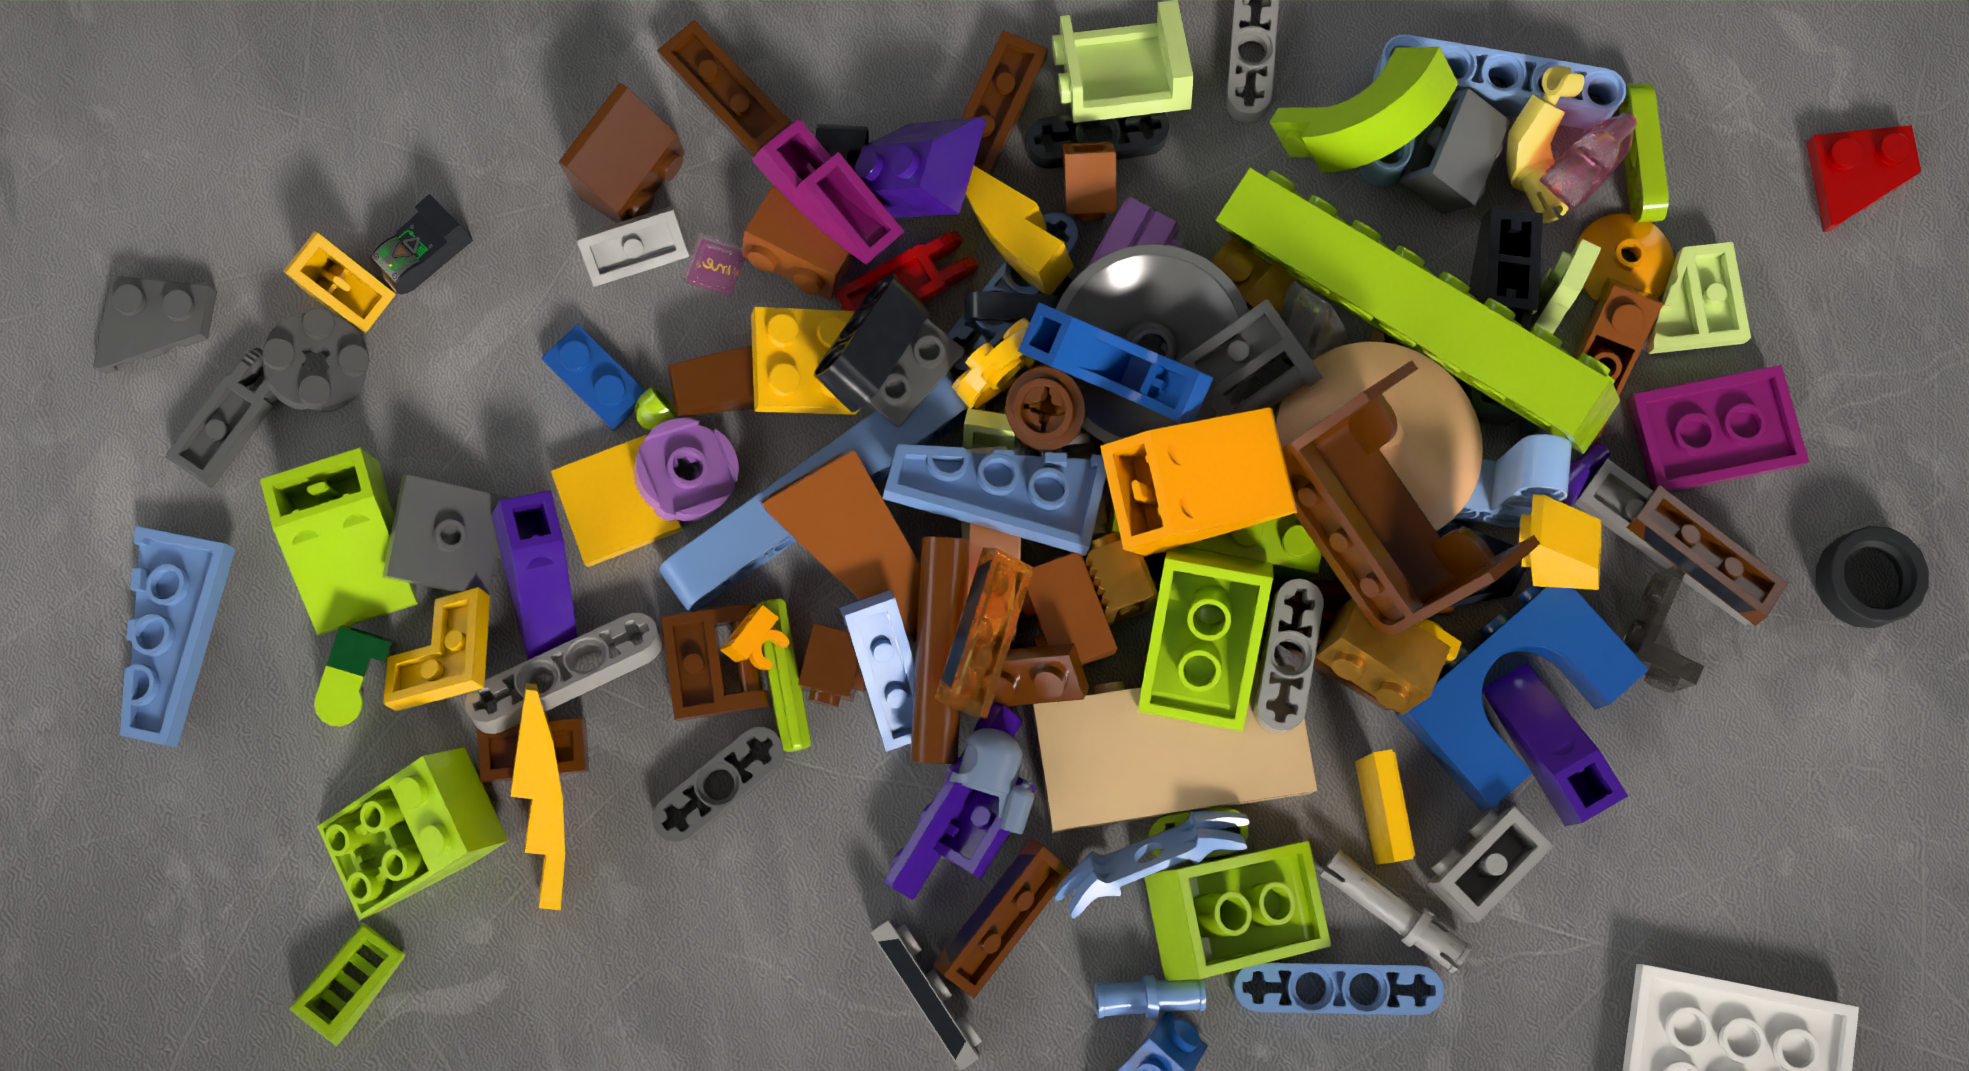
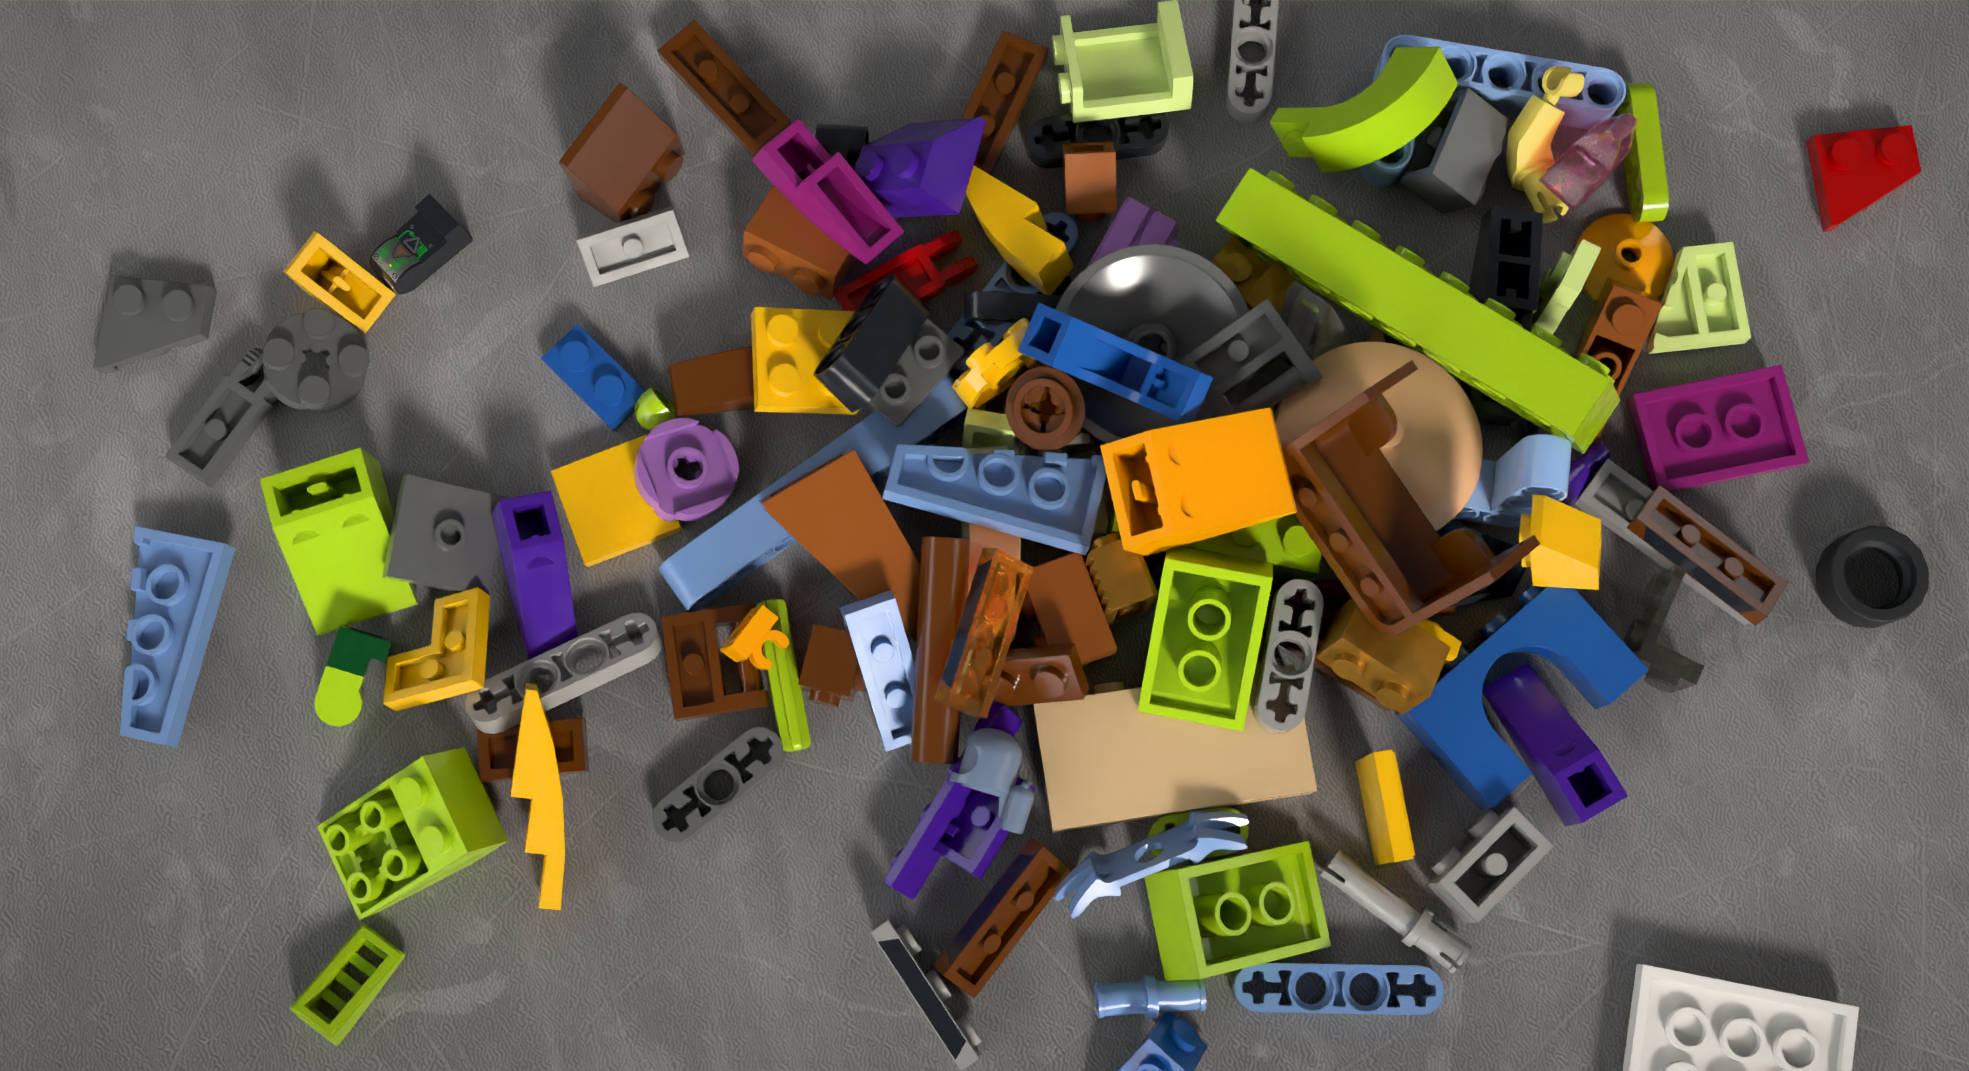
clear tile [682,232,746,297] -> none

